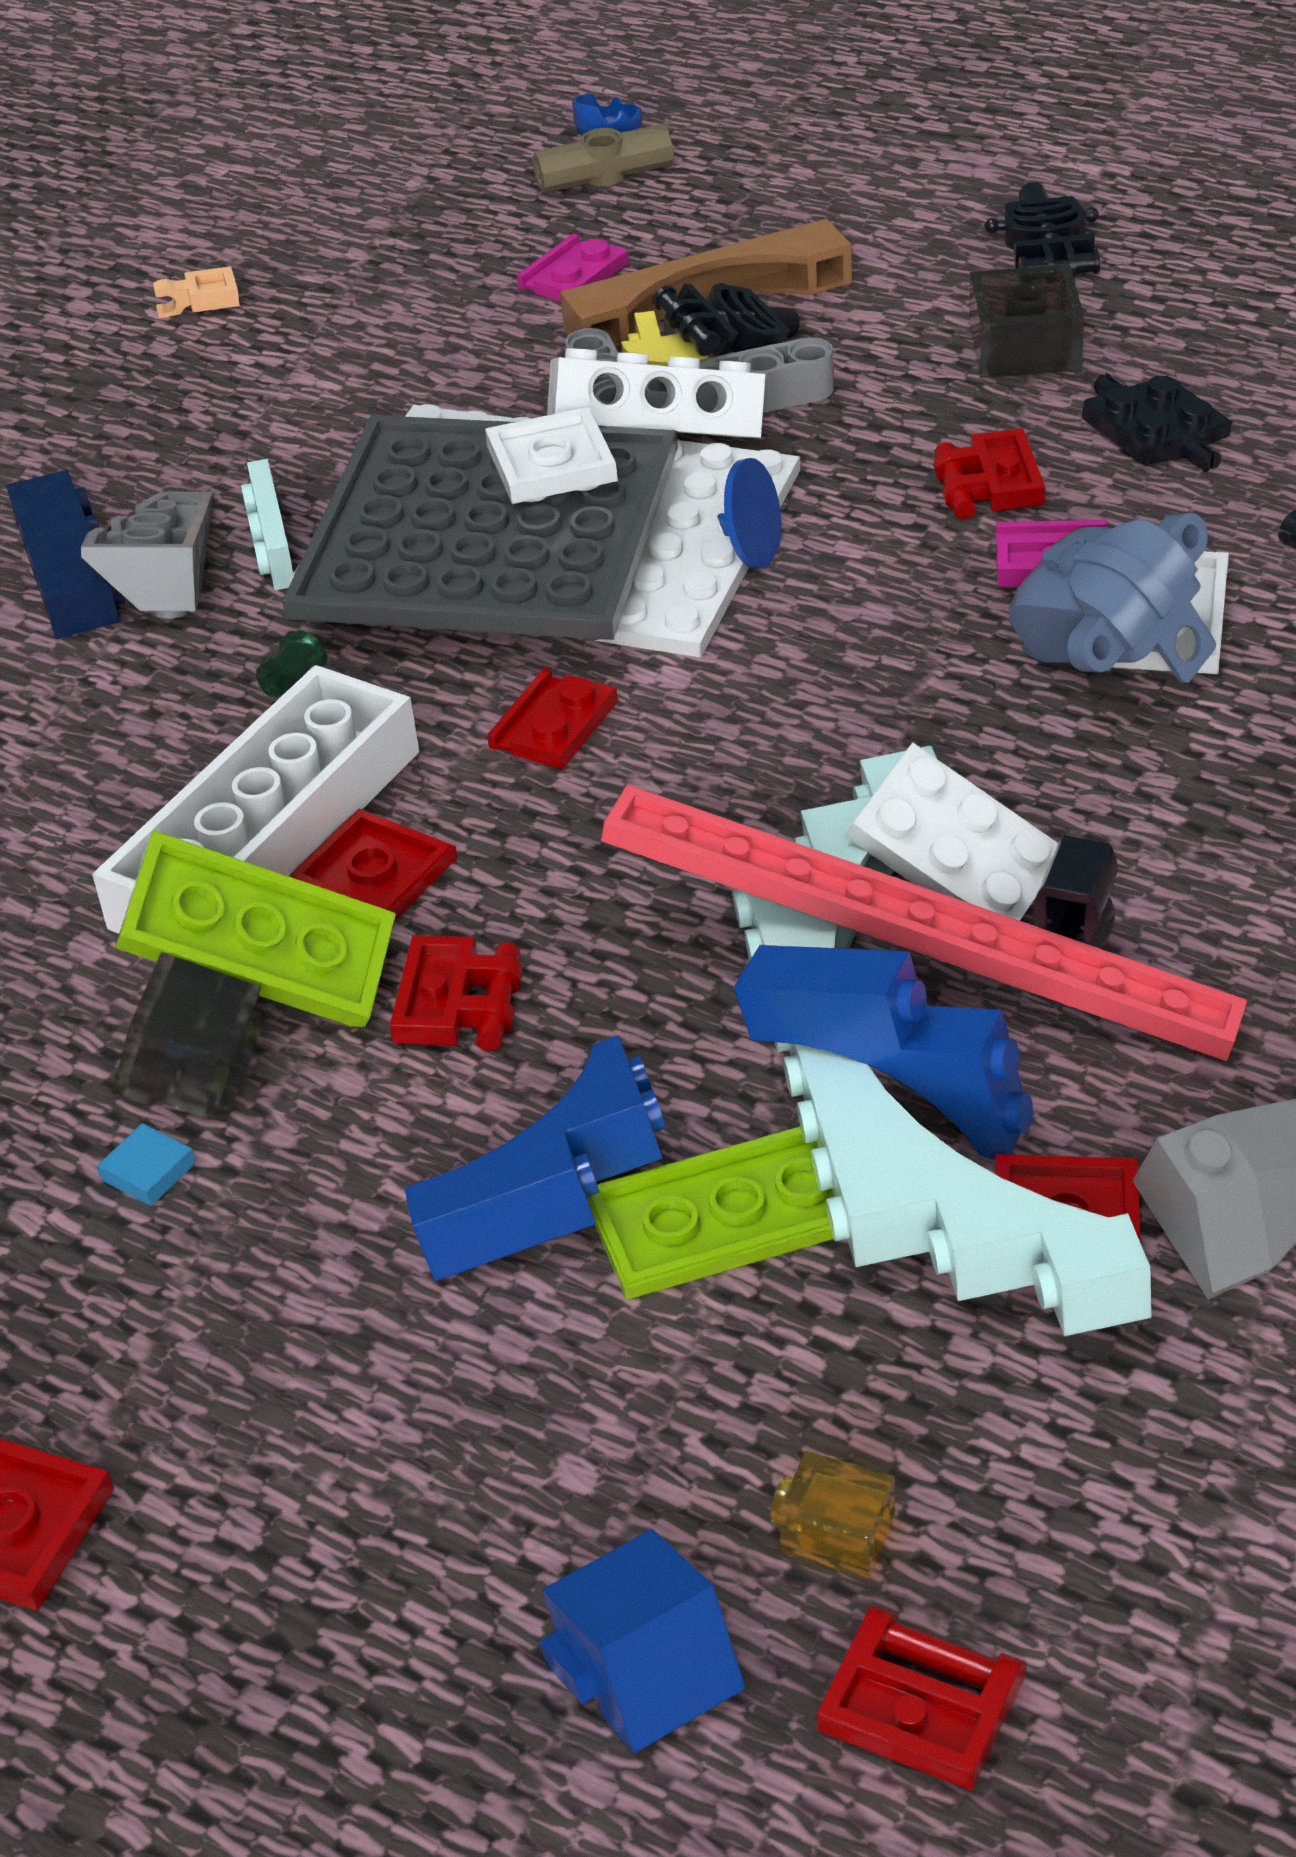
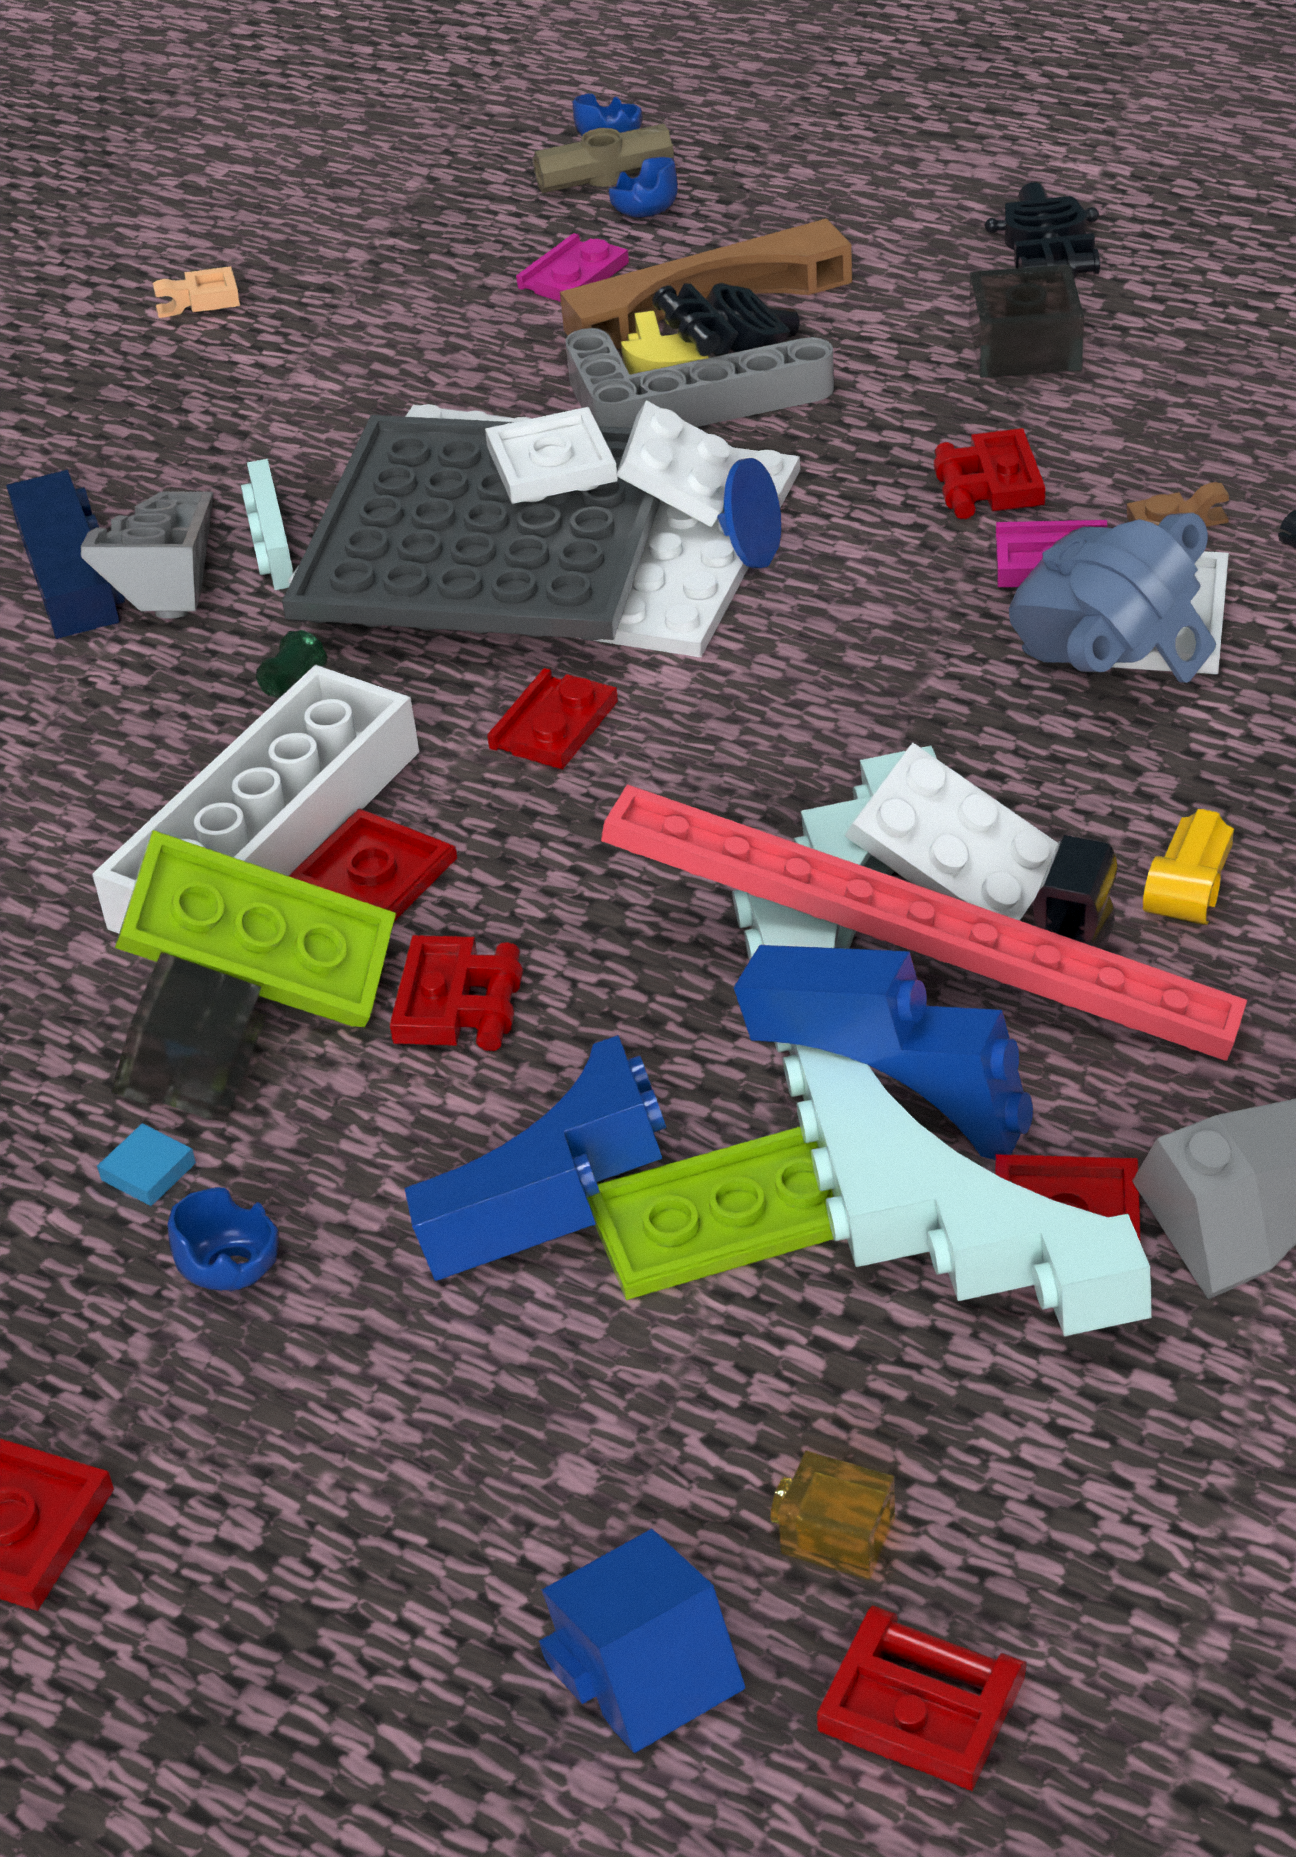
white brick [547,348,766,438] -> none
black plate [1082,373,1232,472] -> none
none -> blue hair [167,1187,280,1291]
none -> blue hair [609,157,678,218]
none -> white plate [616,400,739,527]
none -> medium nougat plate [1127,482,1229,527]
none -> yellow piece [1143,809,1234,925]

